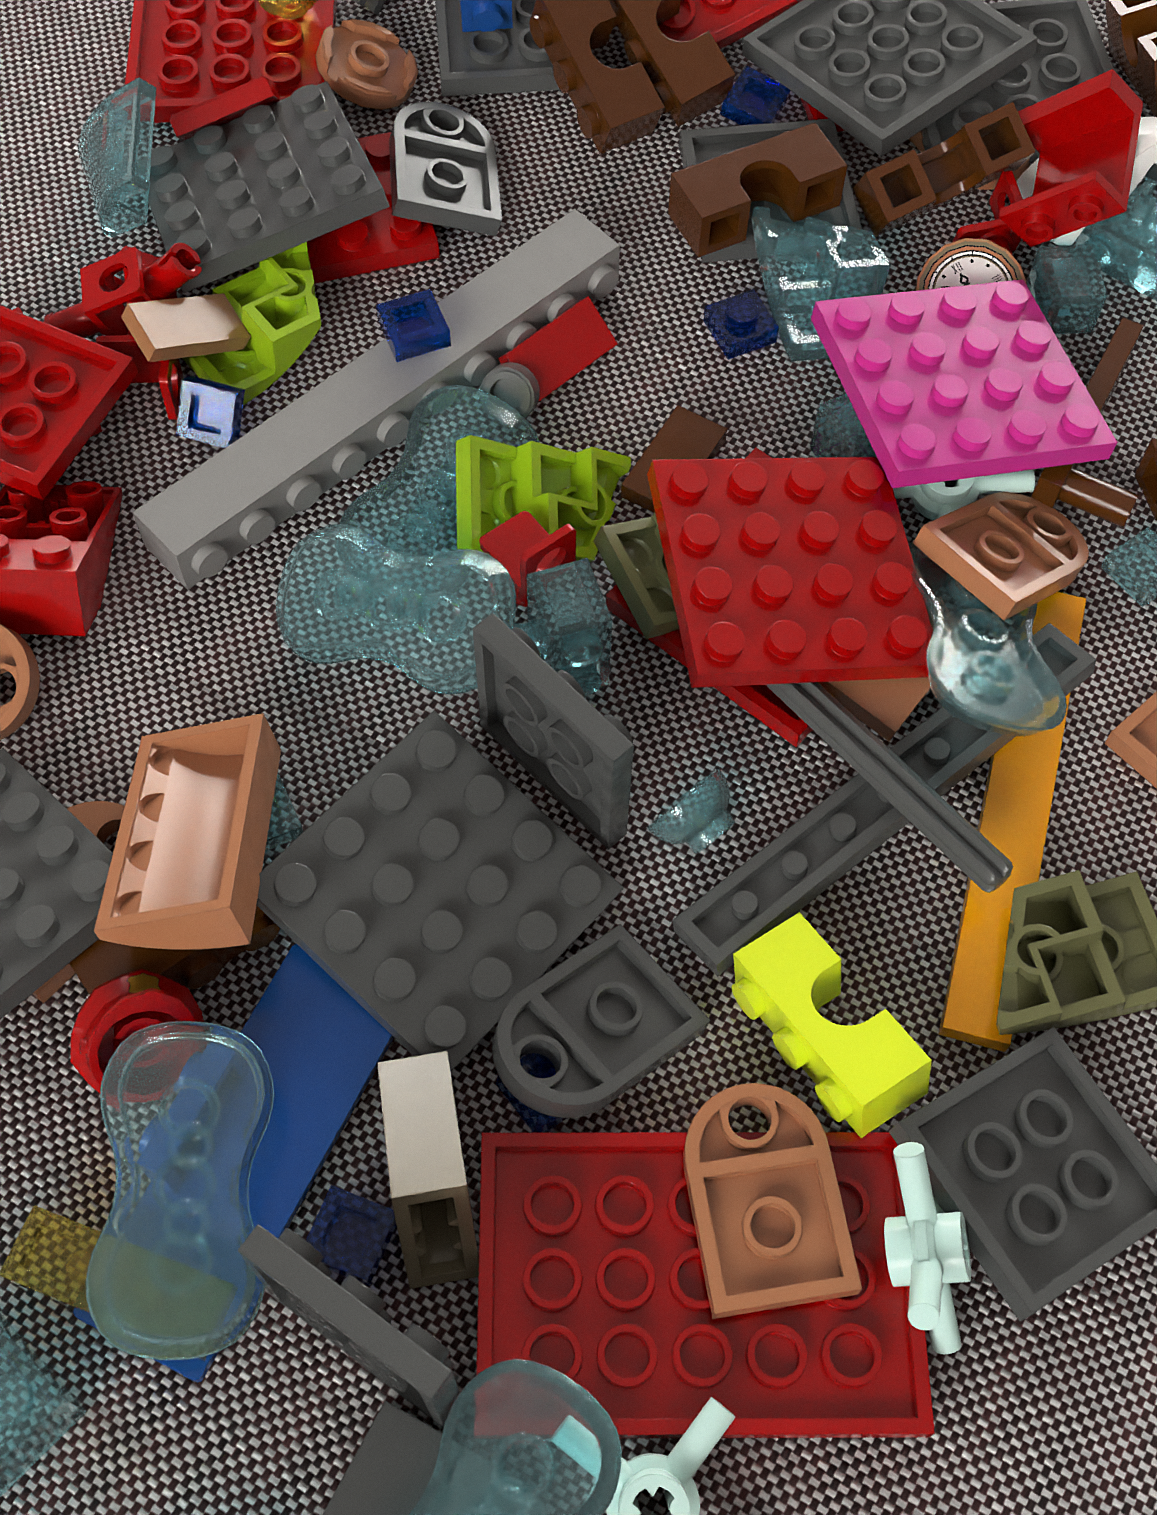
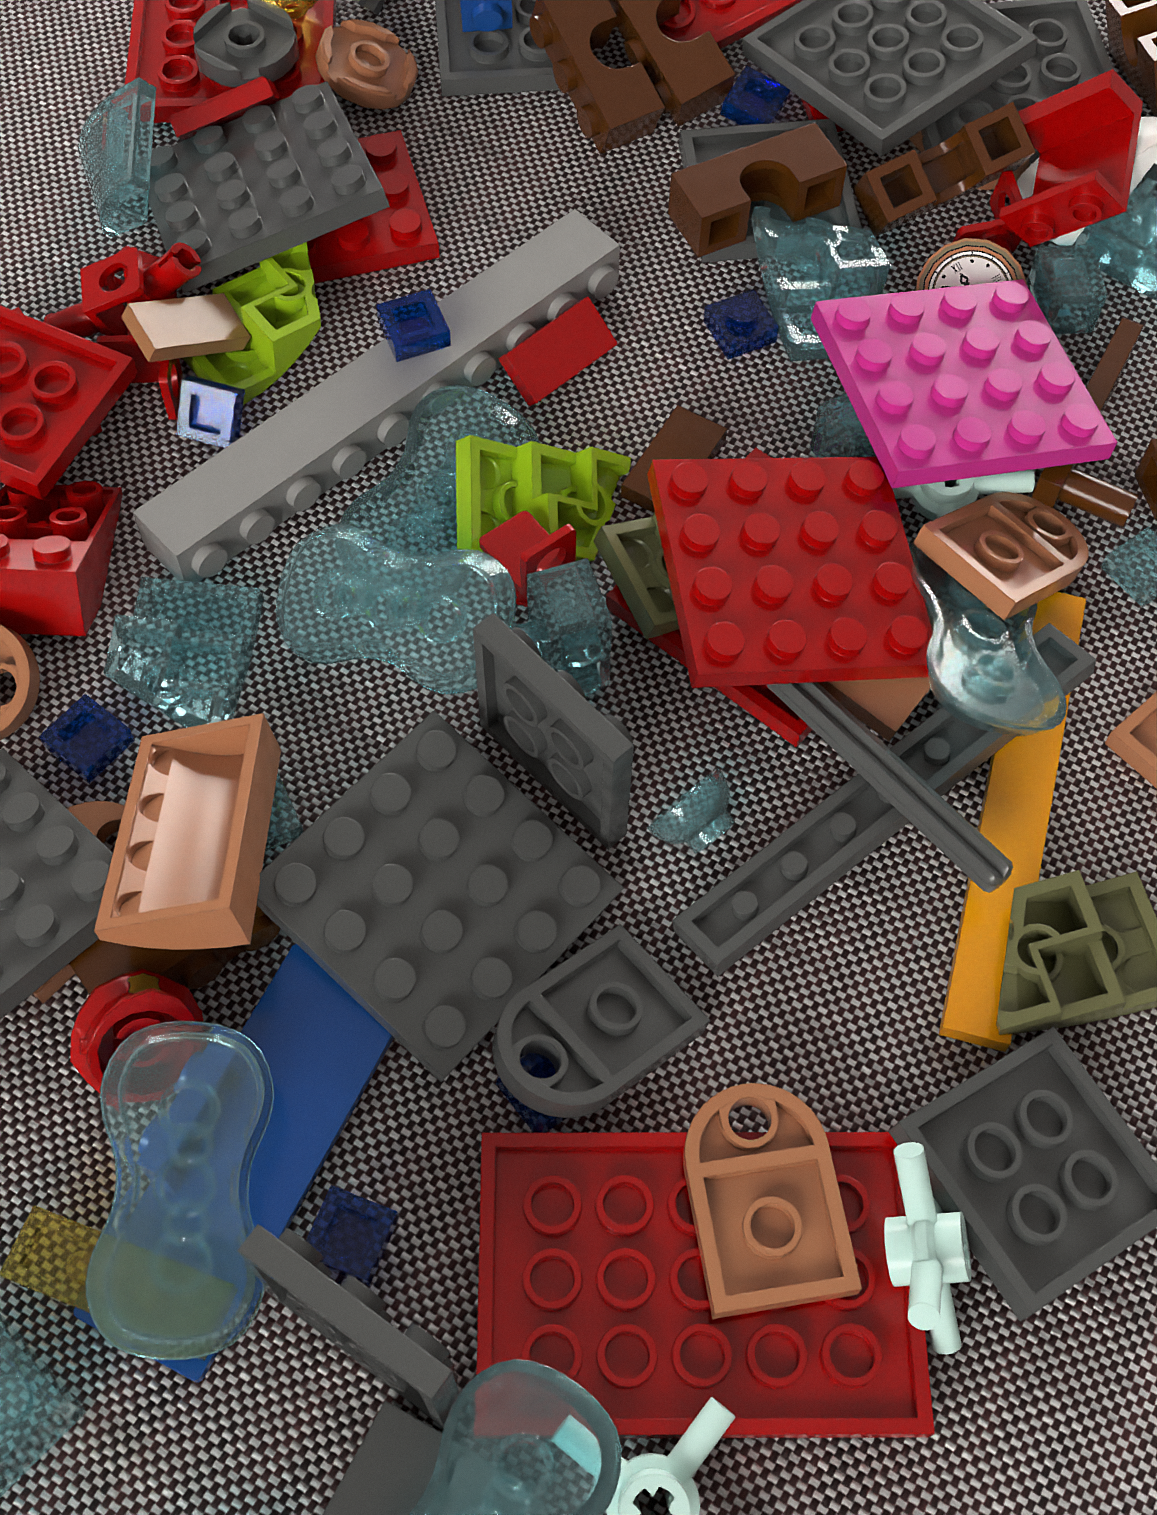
slope [377,1051,479,1289] -> none
dark grey tile [389,102,502,236] -> none
dark grey tile [480,362,540,424] -> none
neon yellow arch [731,912,932,1138] -> none
none -> clear blue plate [39,694,135,784]
none -> clear light blue slope [103,577,264,728]
none -> dark grey plate [193,0,300,87]

